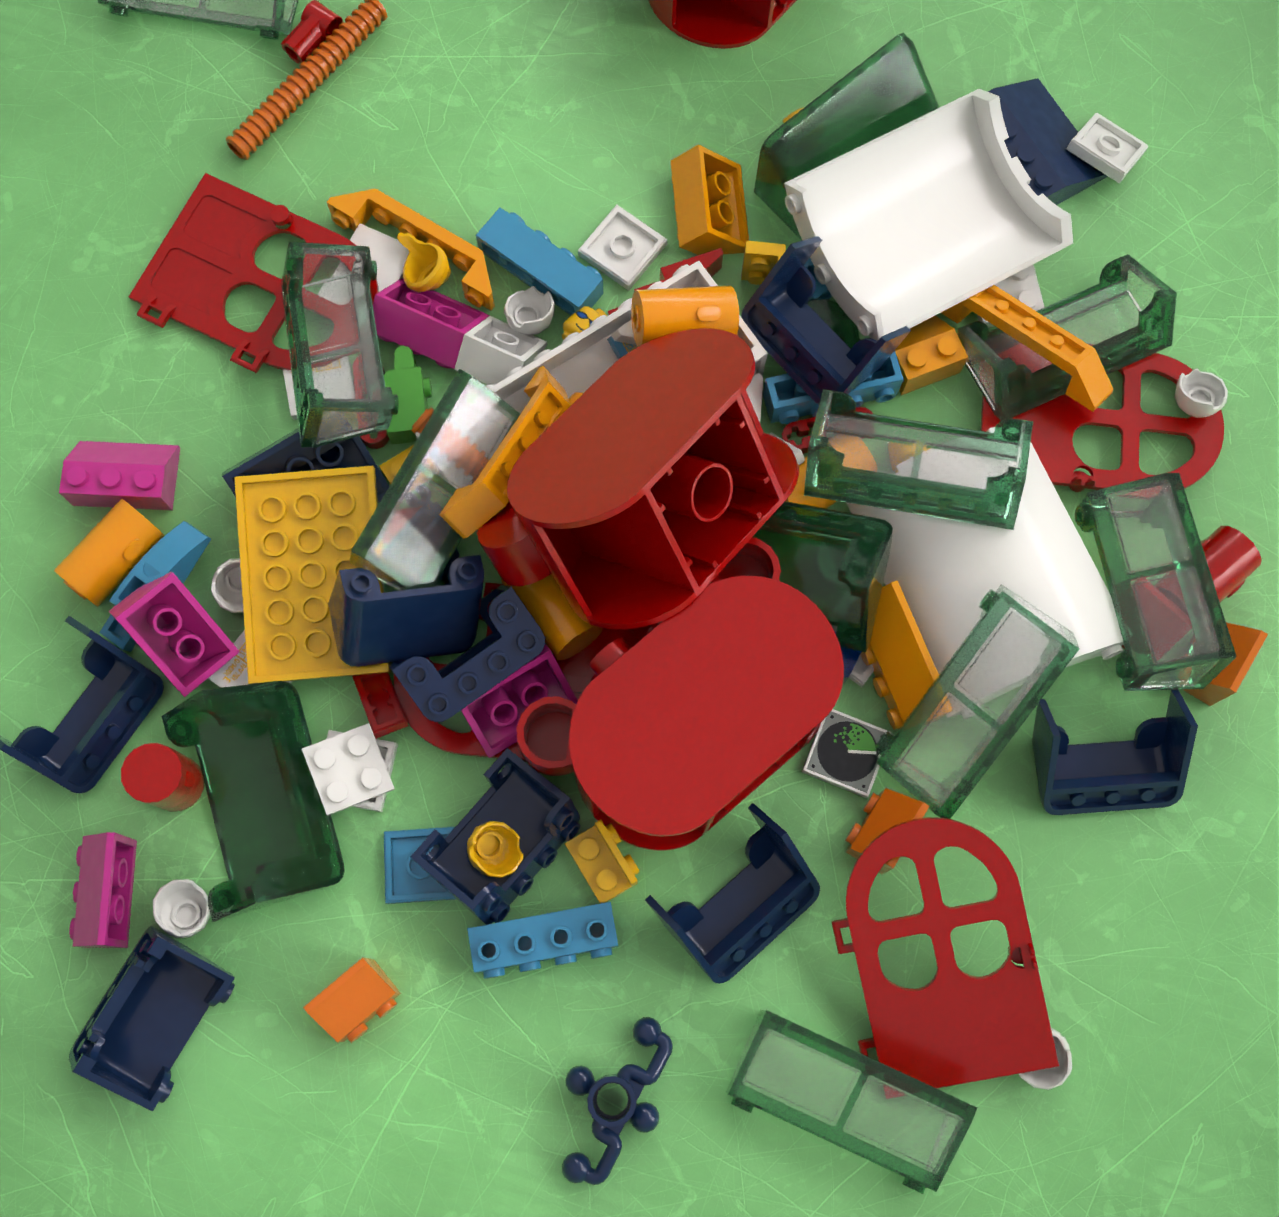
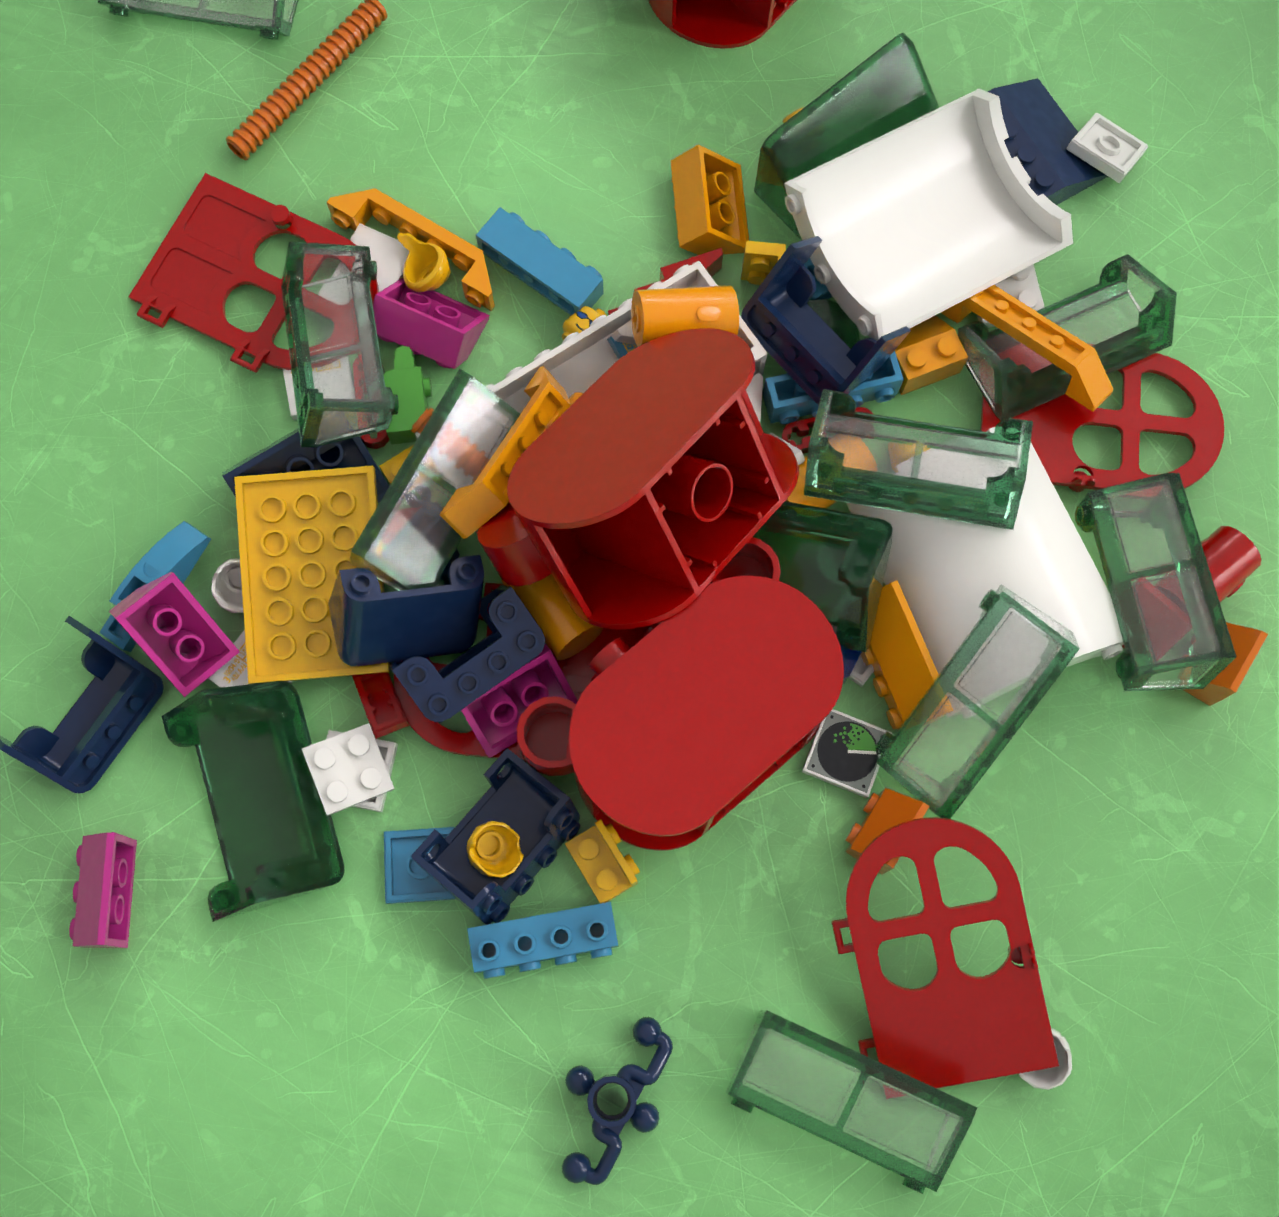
light orange piece [54,499,164,607] -> none
dark pink slope [59,441,180,510] -> none
dark blue windscreen [69,926,235,1112] -> none
red piece [121,743,204,812] -> none
white hair [153,879,211,938] -> none
red piece [281,0,343,64] -> none
orange slope [303,957,401,1043] -> none
white slope [454,316,547,385] -> none
white hair [504,286,555,335] -> none
white tile [578,205,668,291] -> none
dark blue windscreen [645,803,820,984] -> none
dark blue windscreen [1032,689,1198,815] -> none
white hair [1174,368,1228,418] -> none

